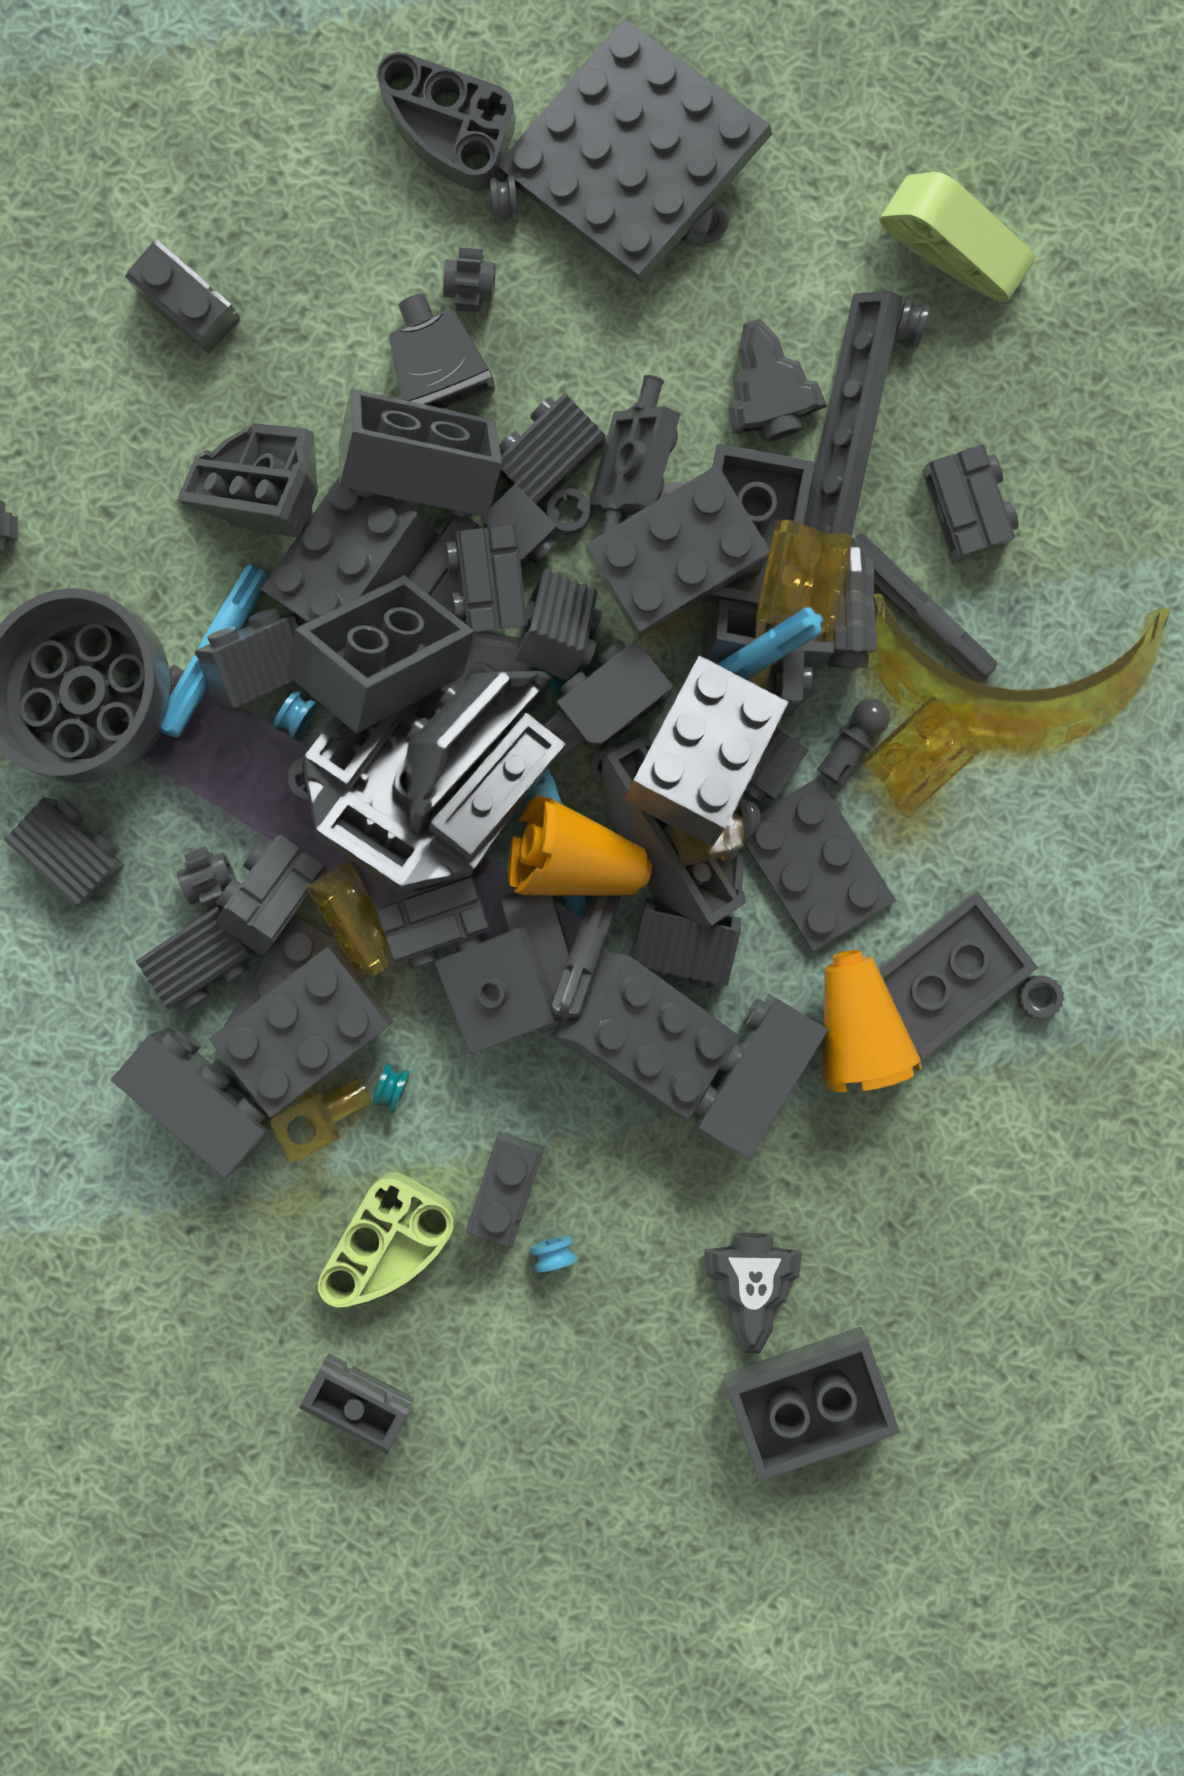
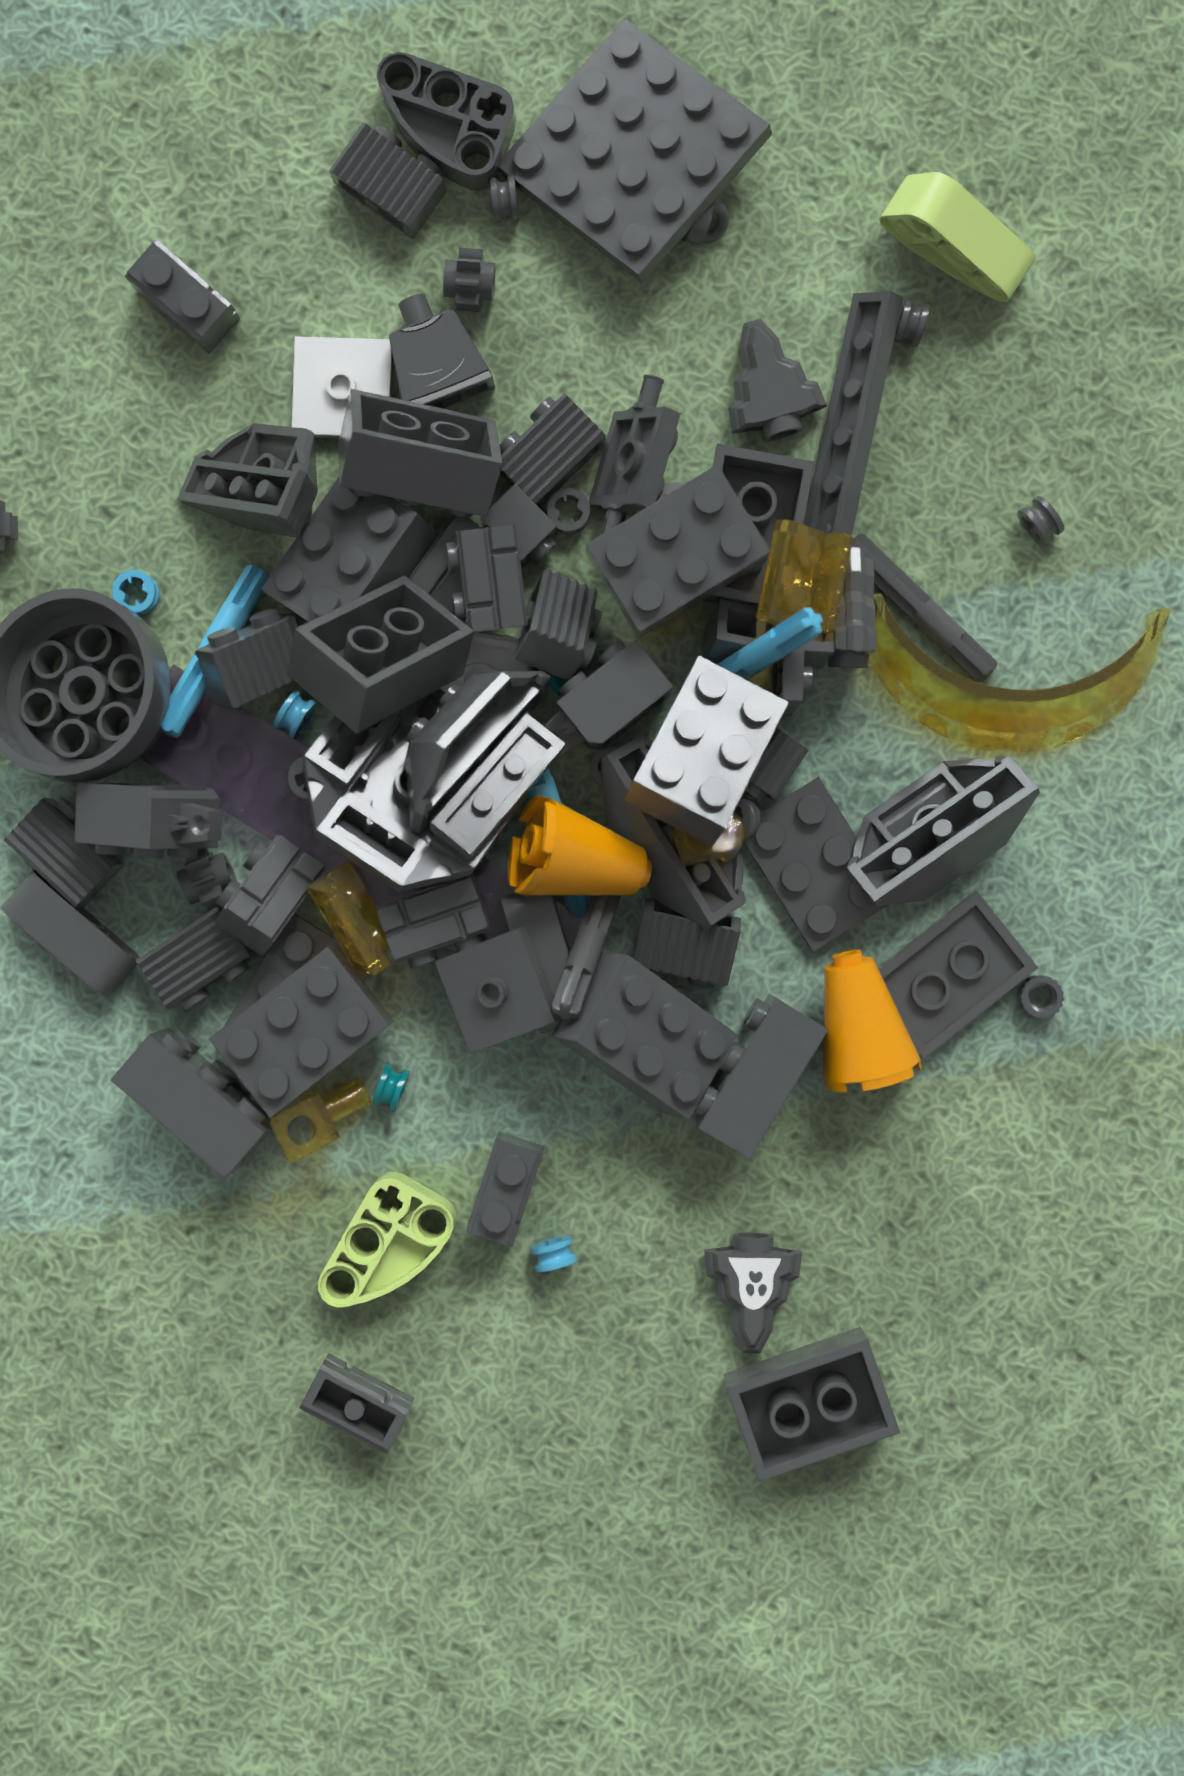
dark grey pin [817,699,890,787] -> none
clear yellow bracket [863,696,981,818] -> none
dark grey brick [922,444,1019,562] -> none
none -> dark grey beam [1,869,140,997]
none -> dark grey hinge [74,782,222,858]
none -> medium azure bush [112,570,160,616]
none -> white plate [292,336,393,439]
none -> dark grey brick [329,123,446,239]
none -> dark grey wedge [847,755,1040,906]
none -> dark grey bush [1017,496,1065,546]

